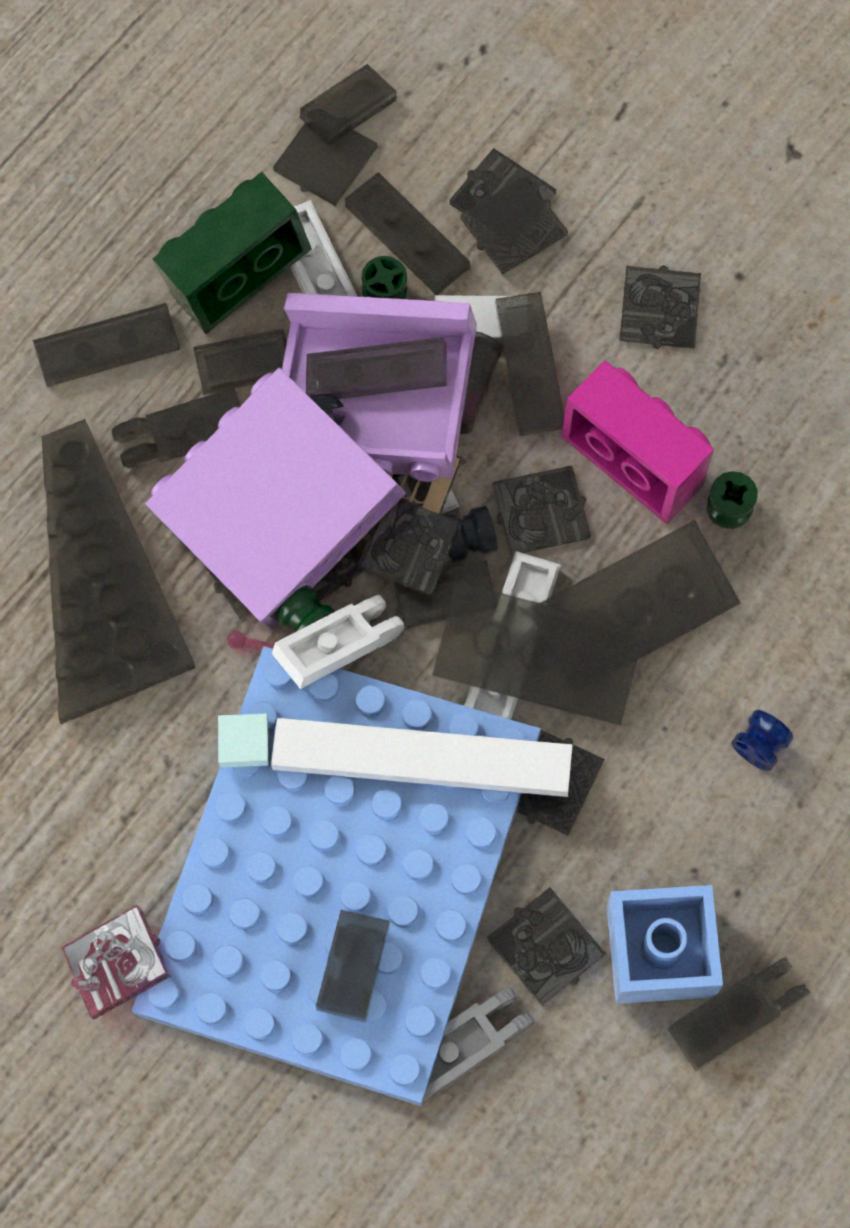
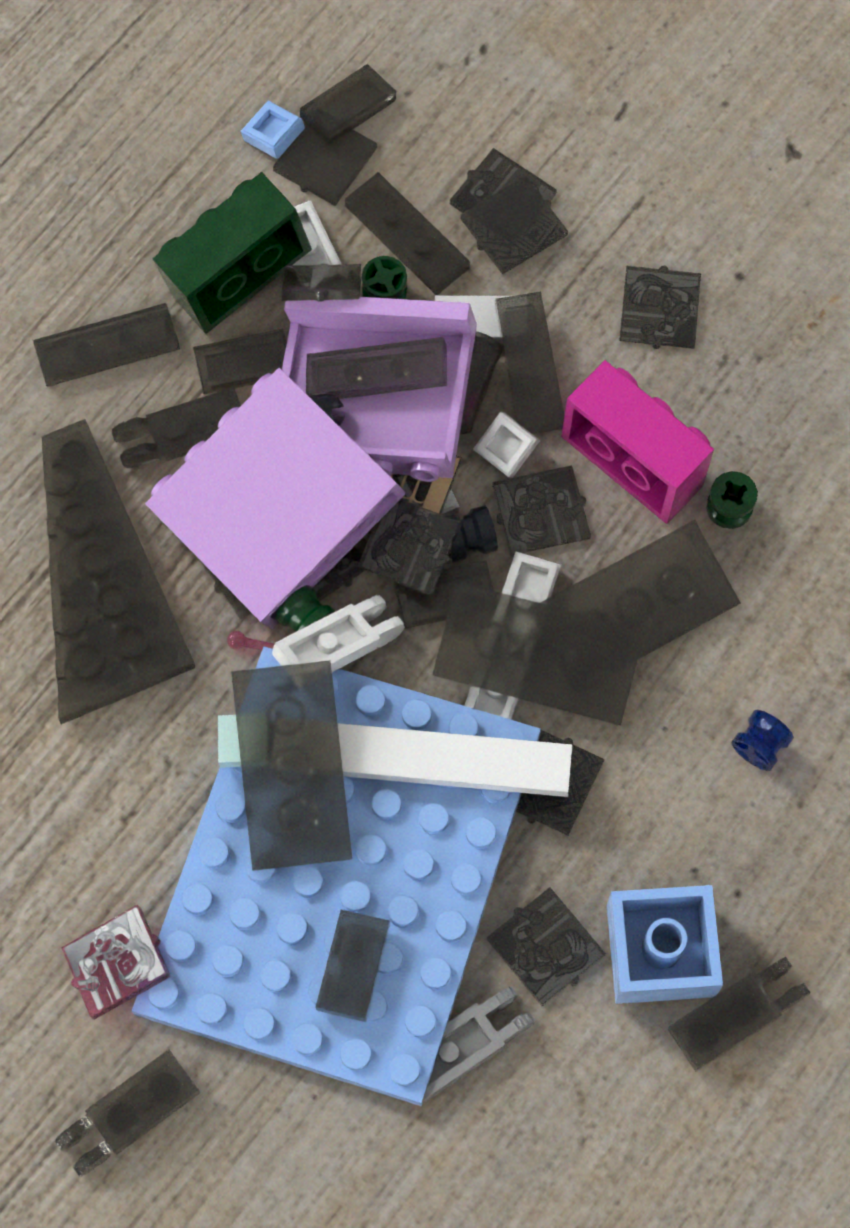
none -> clear smoke hinge [55,1049,200,1177]
none -> clear smoke tile [231,660,353,871]
none -> light blue tile [240,100,305,159]
none -> clear smoke piece [281,263,362,302]
none -> white tile [473,412,540,478]

